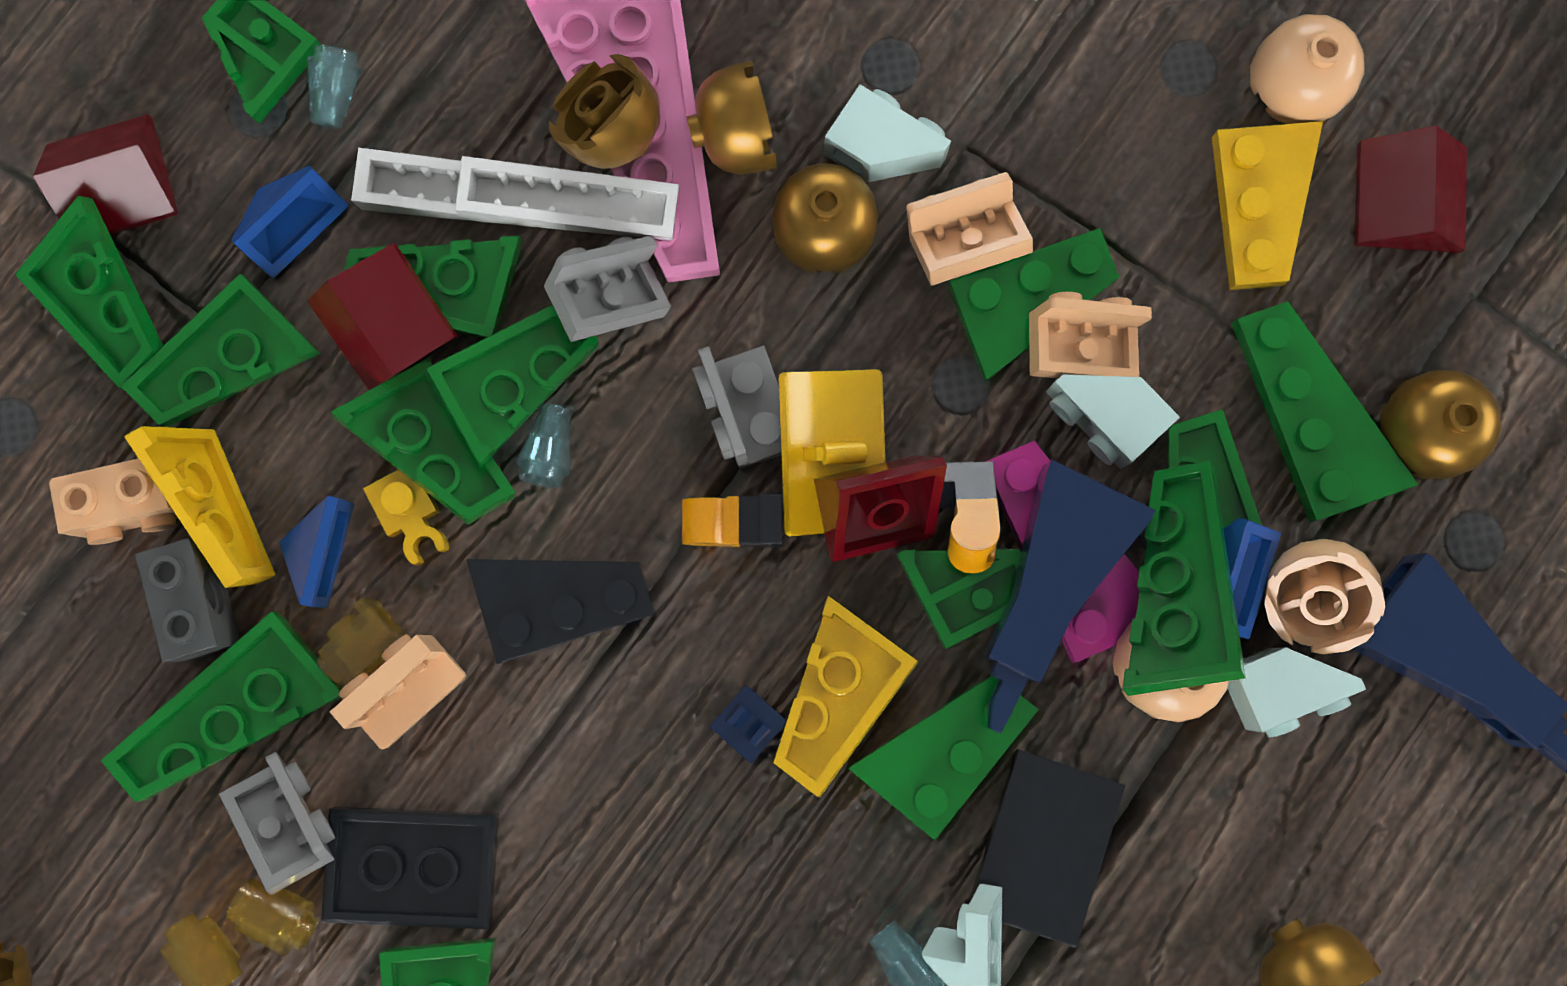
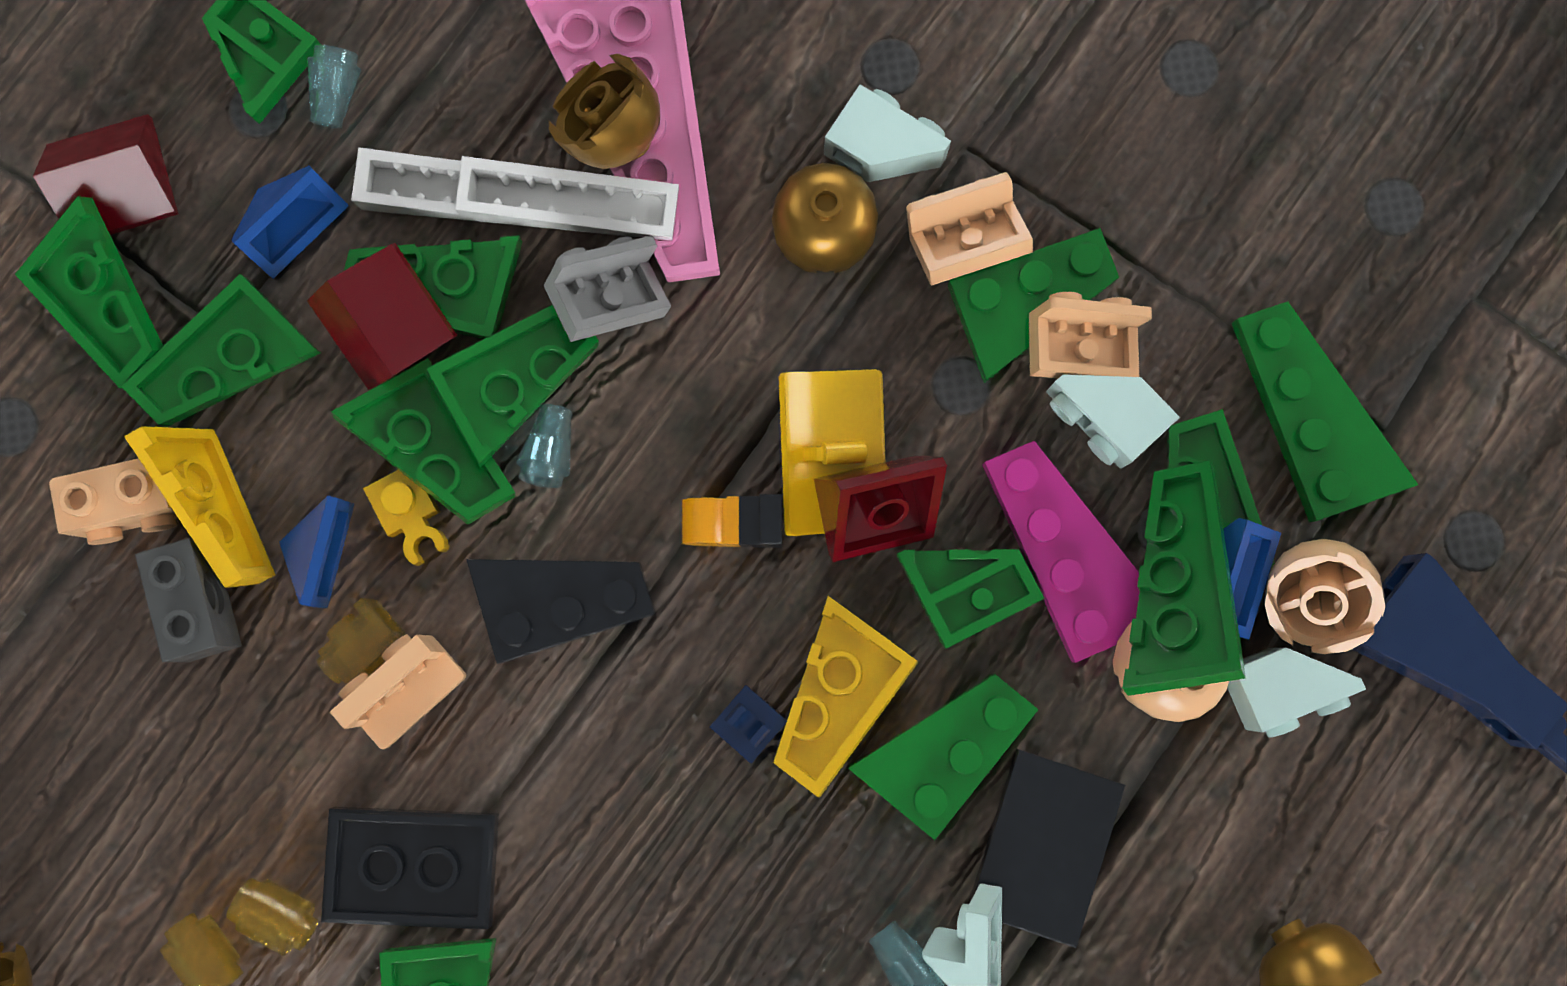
green wing [100,611,343,803] -> none
light grey bracket [219,752,336,895] -> none
pearl gold cylinder [686,61,777,174] -> none
light grey bracket [692,345,782,470] -> none
light orange leg [939,461,1000,574] -> none
dark blue piece [982,460,1156,734] -> none
yellow wing [1212,121,1323,290] -> none
light nougat cylinder [1250,14,1365,124] -> none
dark red slope [1354,125,1467,253] -> none
pearl gold cylinder [1380,370,1501,480] -> none

